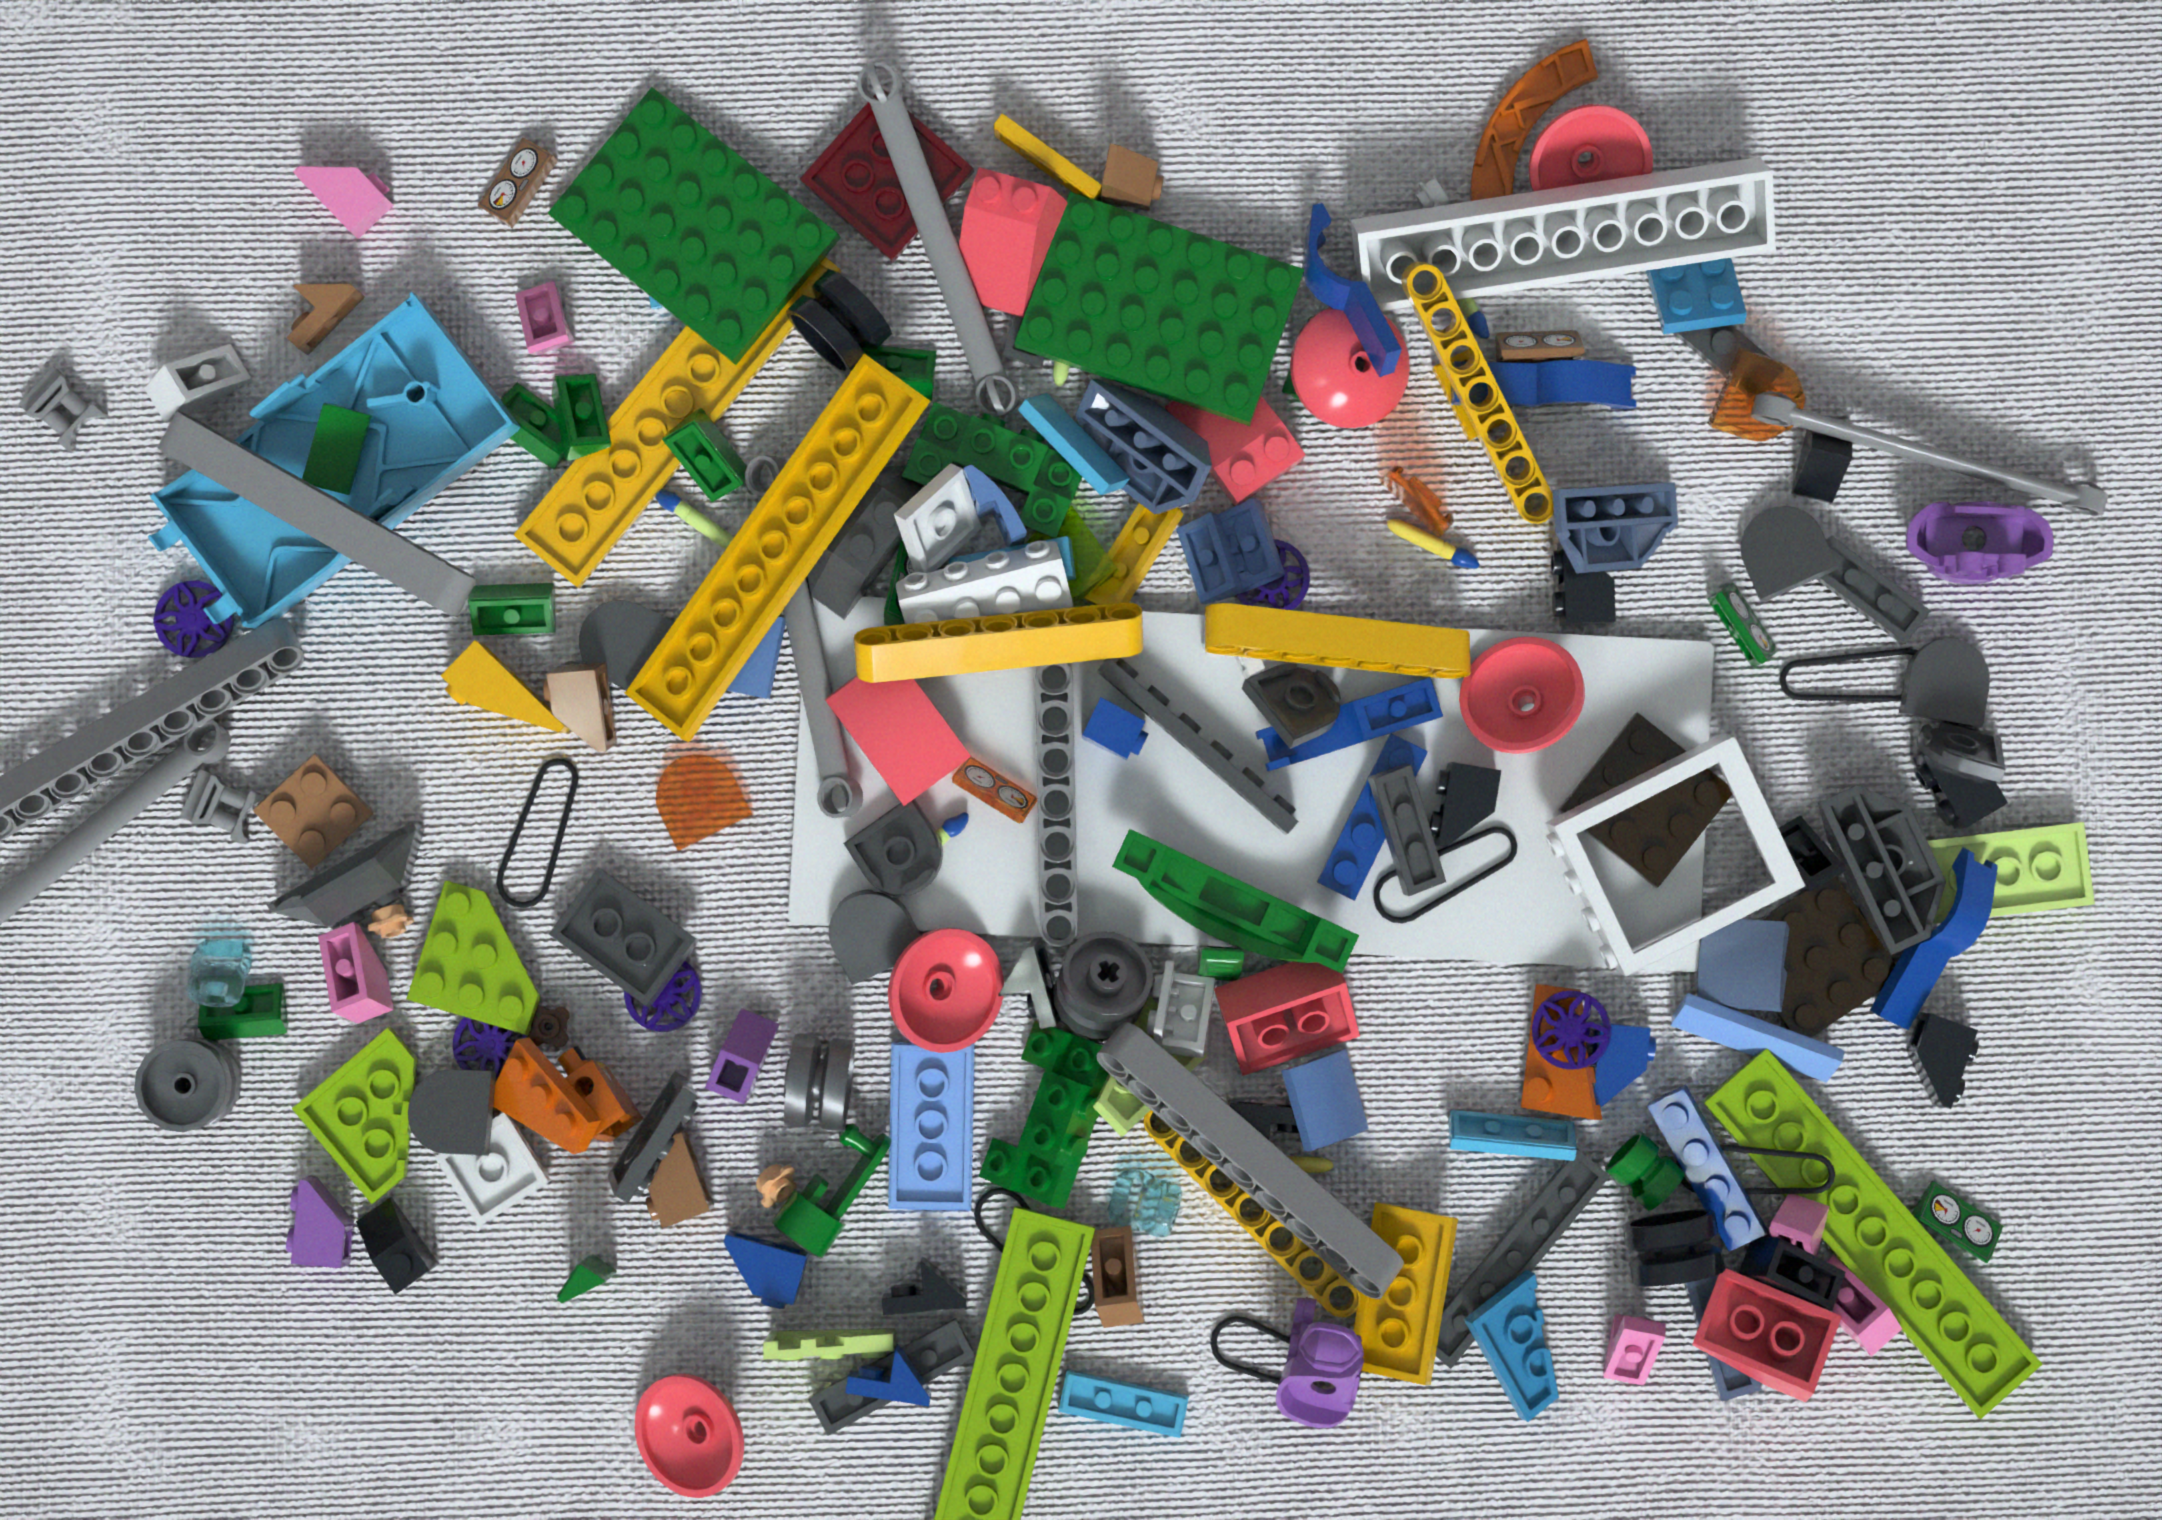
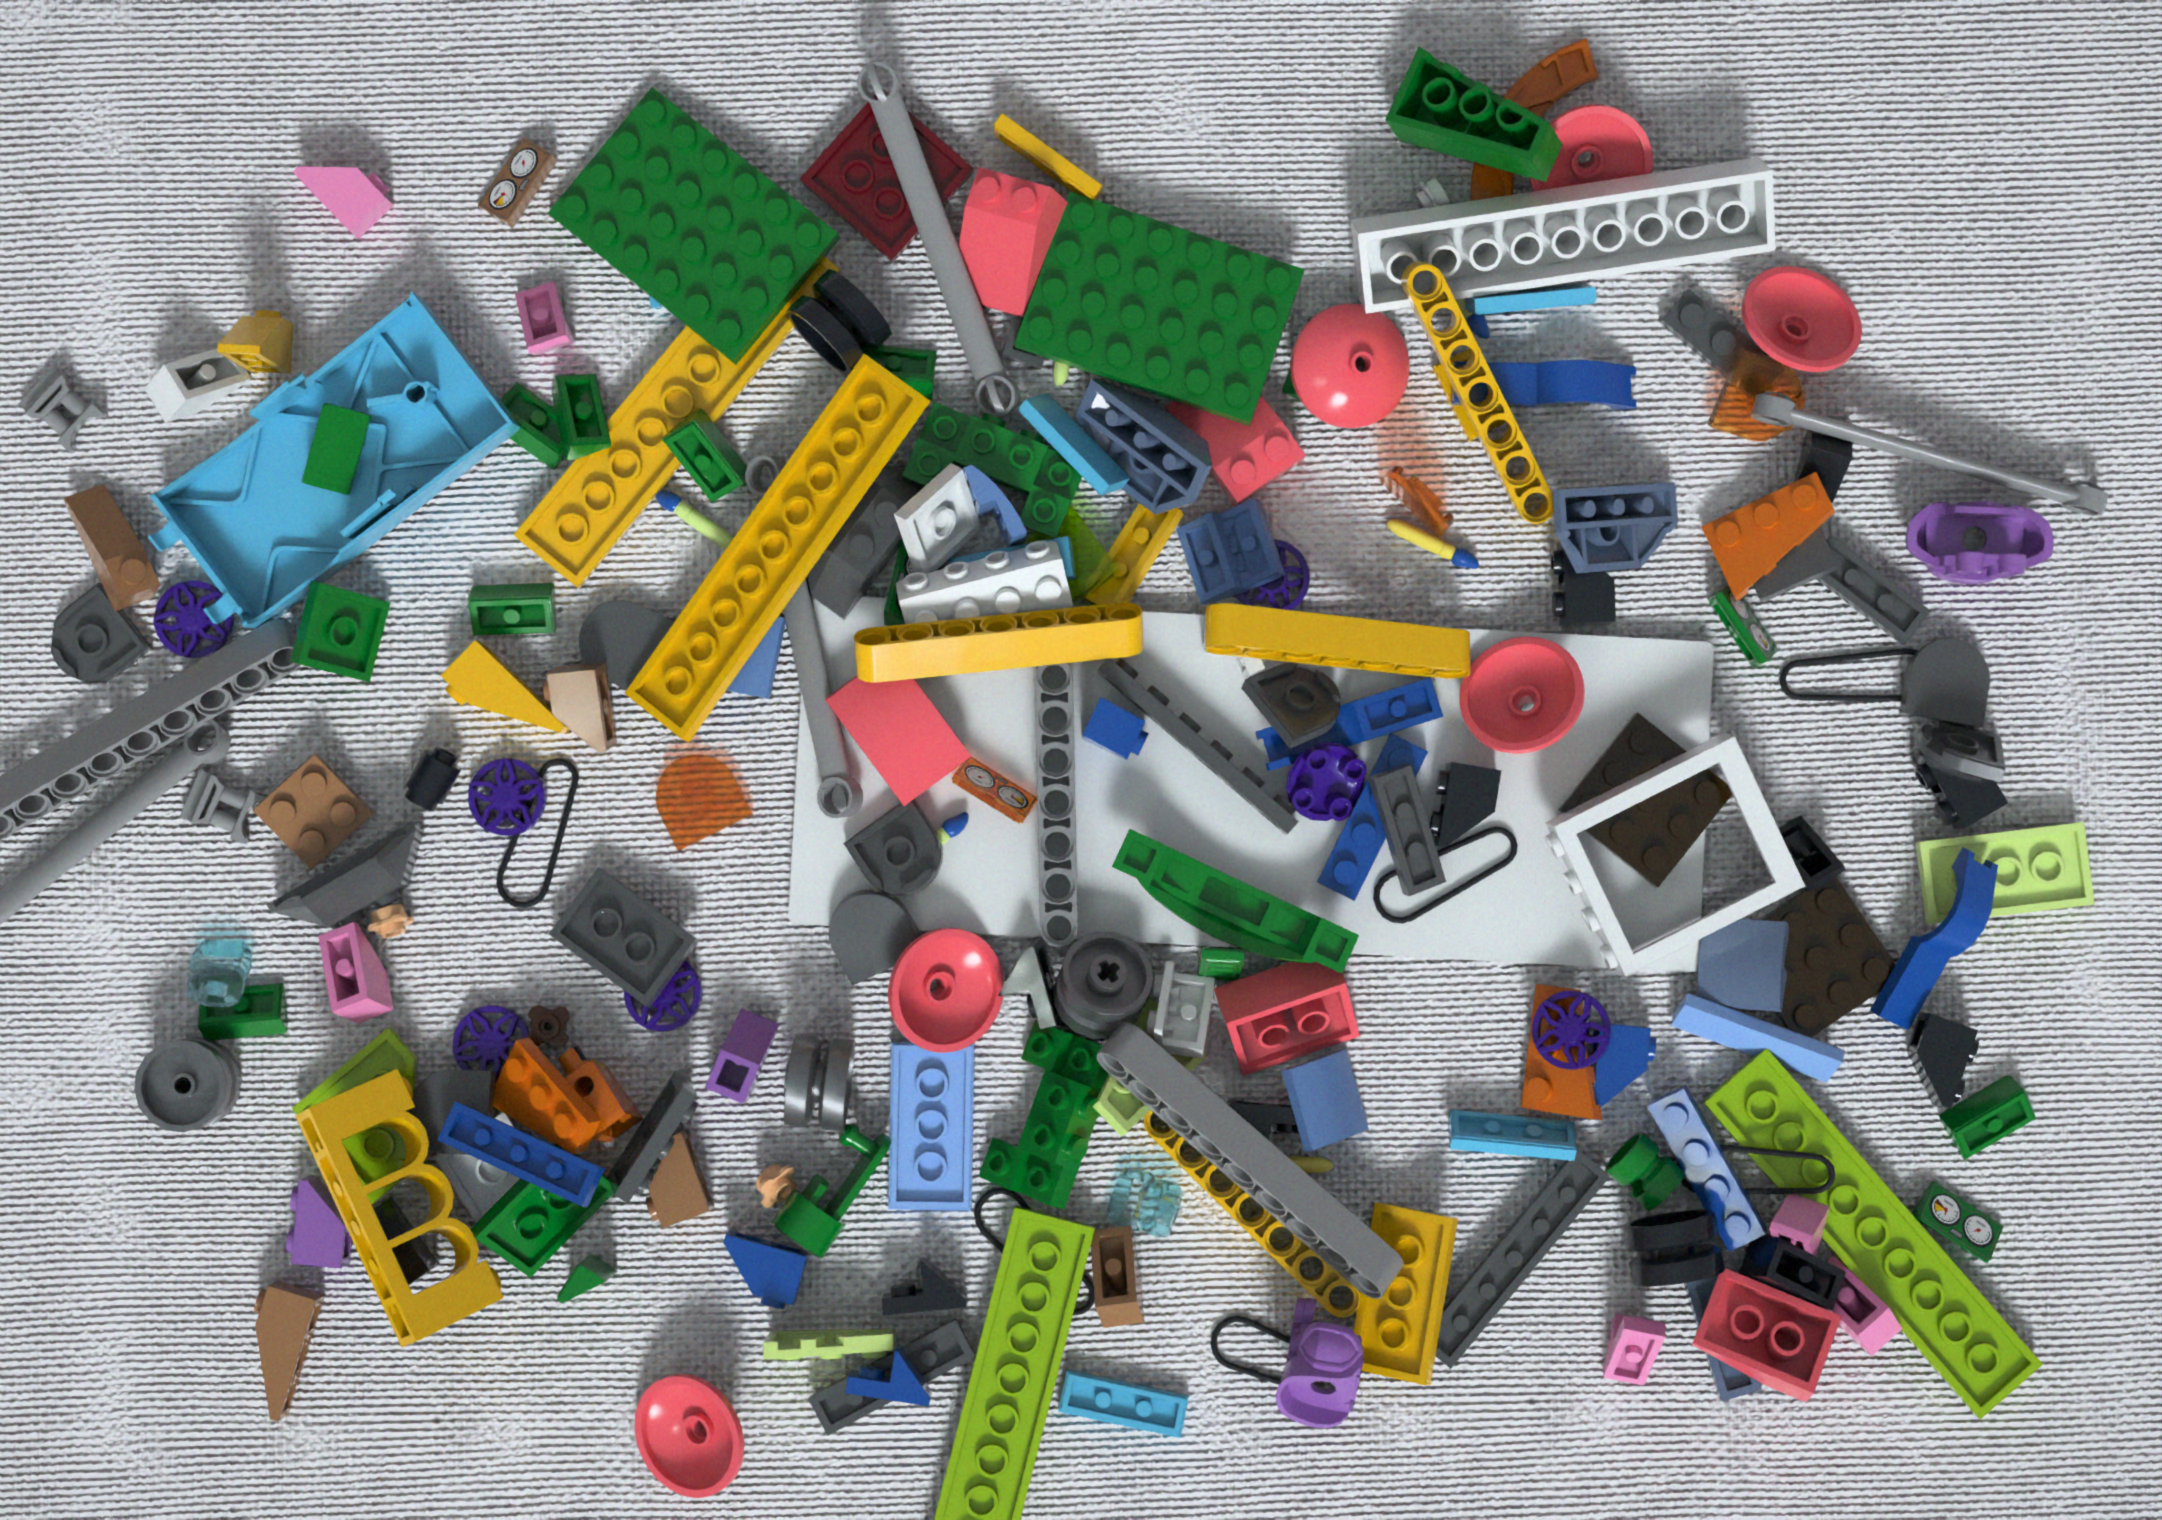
light grey beam [157,411,477,617] -> none
medium nougat slope [286,284,365,355] -> none
lime plate [406,880,541,1036] -> none
medium nougat slope [1101,143,1164,211] -> none
blue piece [1302,202,1402,377] -> none
dark azure wing [1463,1270,1559,1422] -> none
medium nougat slope [1495,330,1585,363] -> none
dark azure plate [1646,258,1747,334] -> none
dark grey wedge [1818,785,1946,955] -> none
none -> dark grey tile [51,583,153,683]
none -> medium nougat slope [64,484,161,612]
none -> yellow slope [217,310,294,374]
none -> medium nougat slope [254,1280,325,1421]
none -> green plate [290,581,391,682]
none -> yellow fence [295,1068,504,1347]
none -> black brick [405,747,462,811]
none -> blue plate [437,1101,605,1208]
none -> dark purple wheel [468,758,547,836]
none -> green plate [470,1143,613,1278]
none -> dark purple dish [1286,742,1366,821]
none -> green wedge [1385,47,1562,182]
none -> medium azure tile [1464,283,1596,315]
none -> orange wing [1702,472,1835,602]
none -> coral dish [1741,266,1862,372]
none -> green slope [1939,1075,2036,1160]

